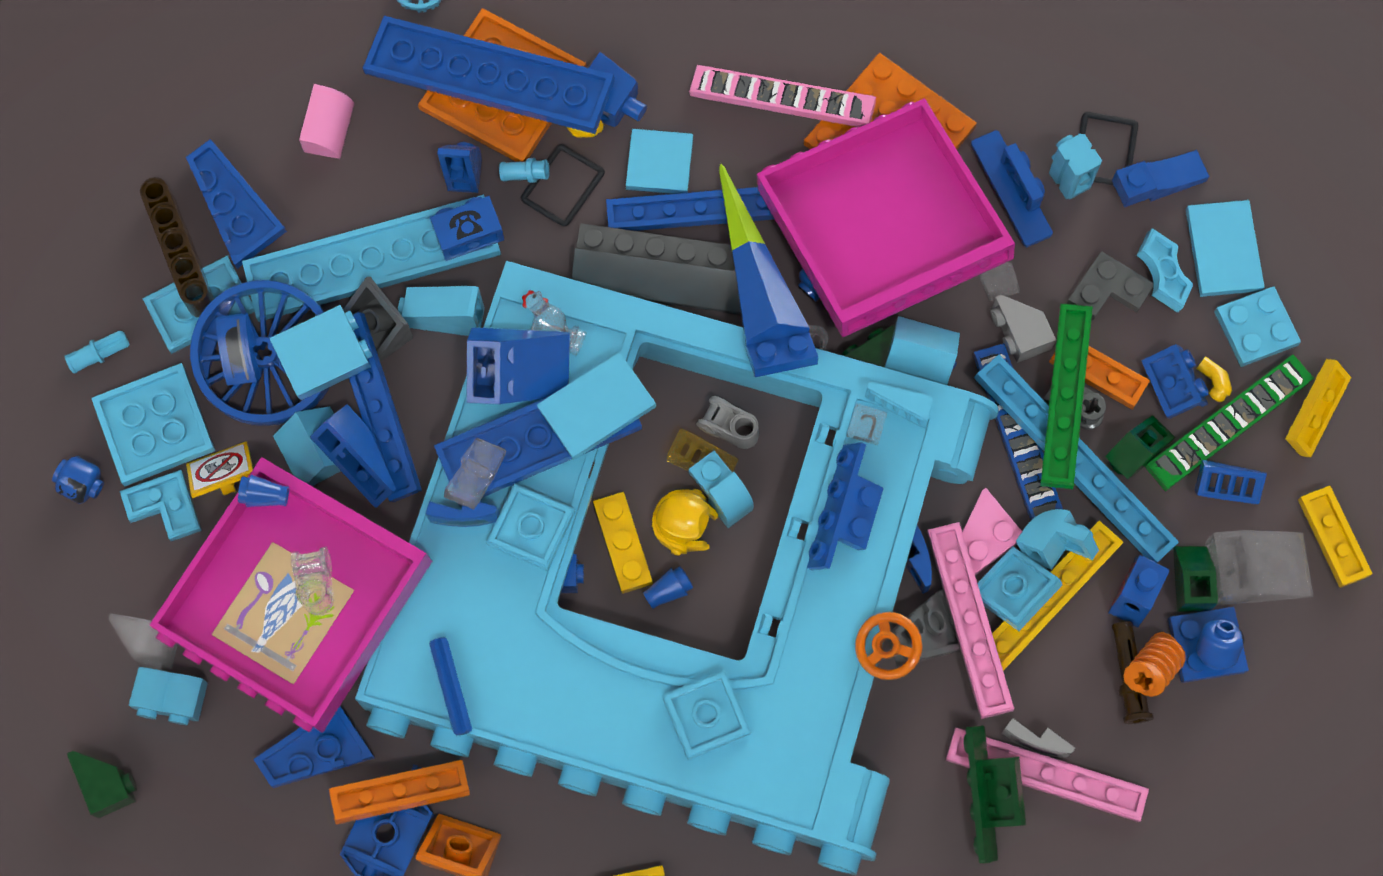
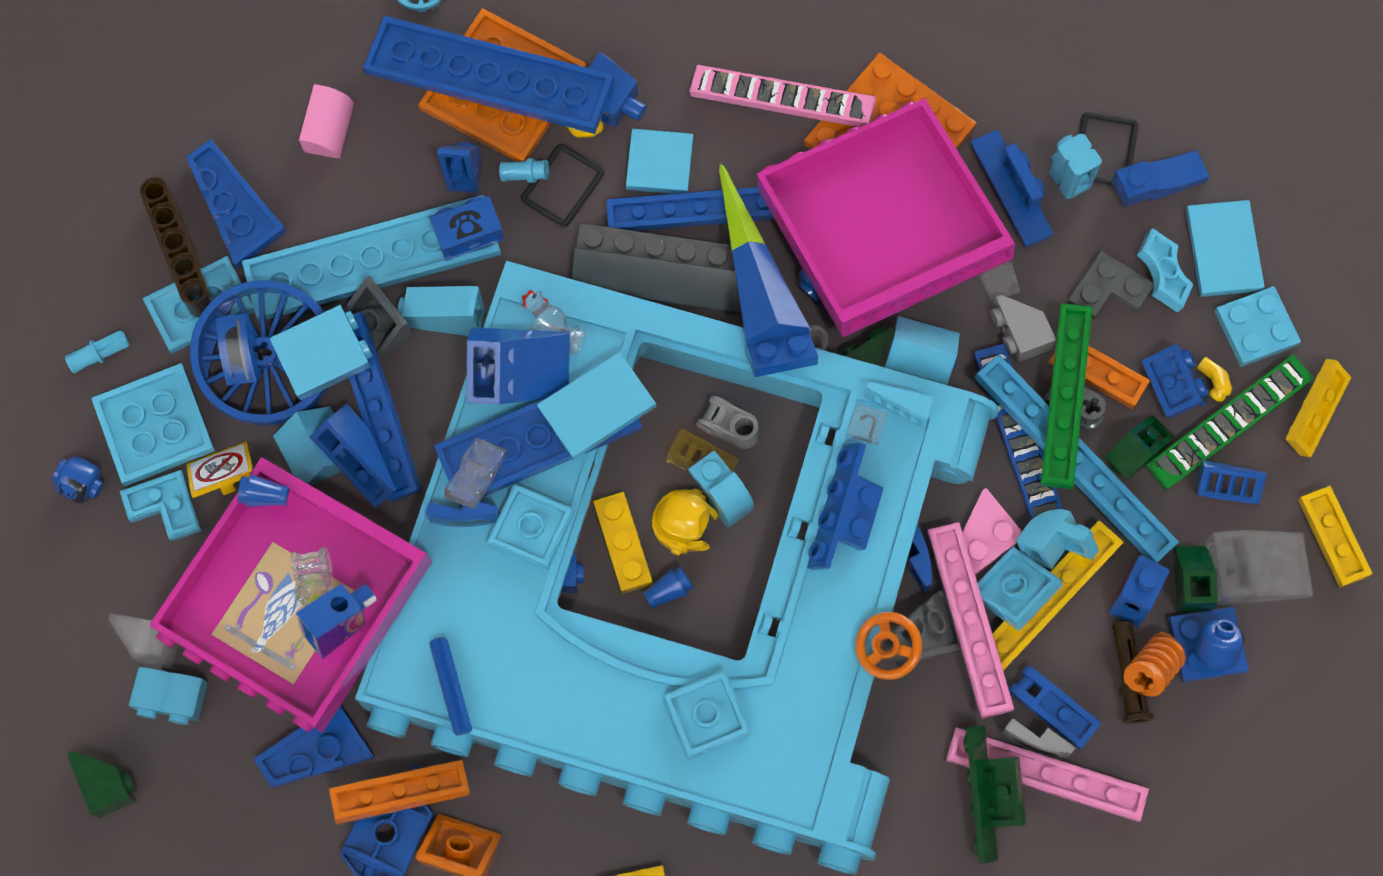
none -> blue torso [296,584,377,659]
none -> blue plate [1008,665,1102,751]

